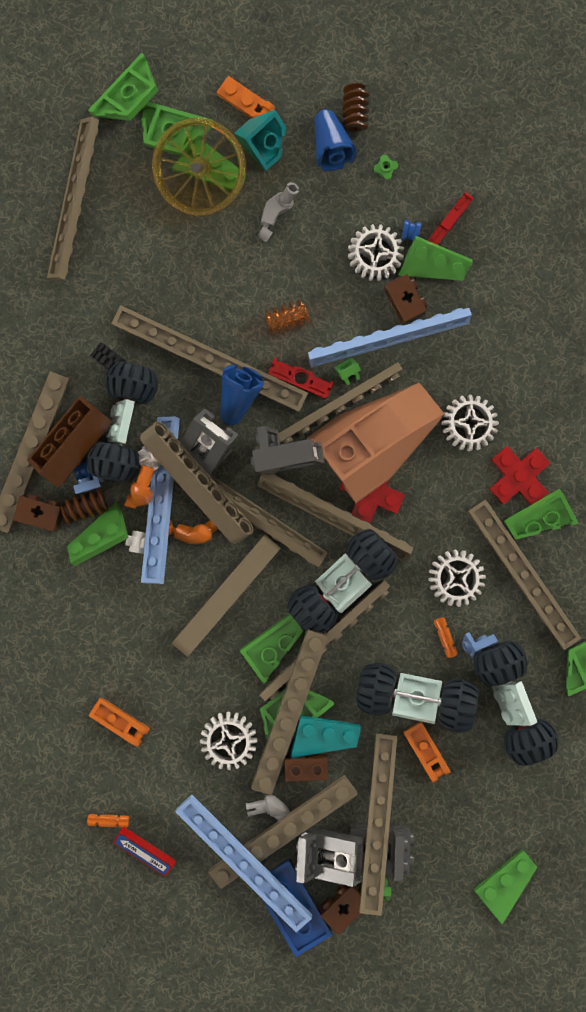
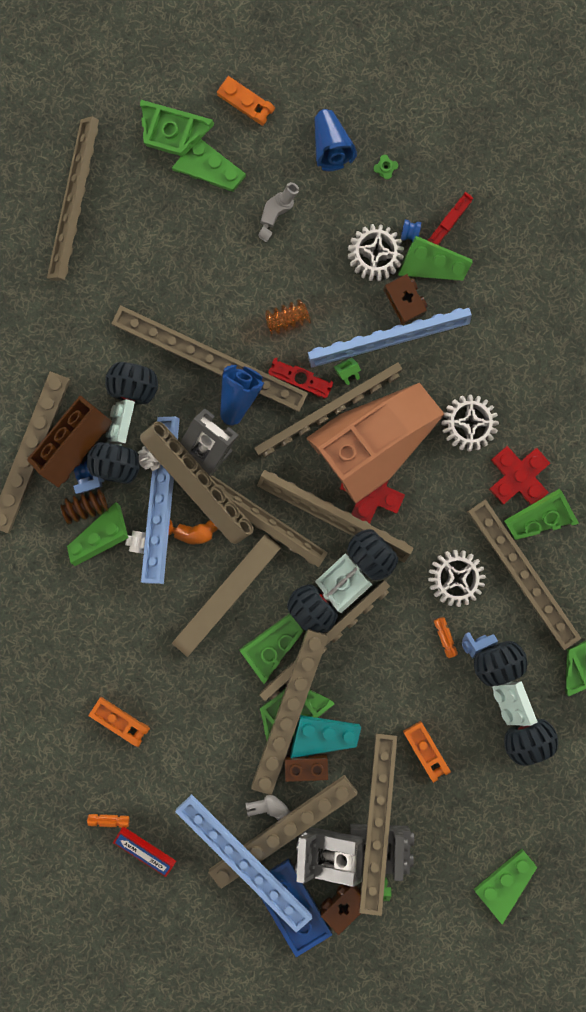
reddish brown brick [13,493,63,532] -> none
bright green wing [88,53,158,121] -> none
black tyre [90,342,128,370] -> none
orange arm [124,465,155,509] -> none
clear yellow wheel [152,118,246,216] -> none
white gear [200,712,257,770] -> none
teal slope [234,110,286,171] -> none
dark grey brick [251,426,325,475] -> none
reddish brown piece [342,83,369,132] -> none
black plate [357,663,479,733] -> none

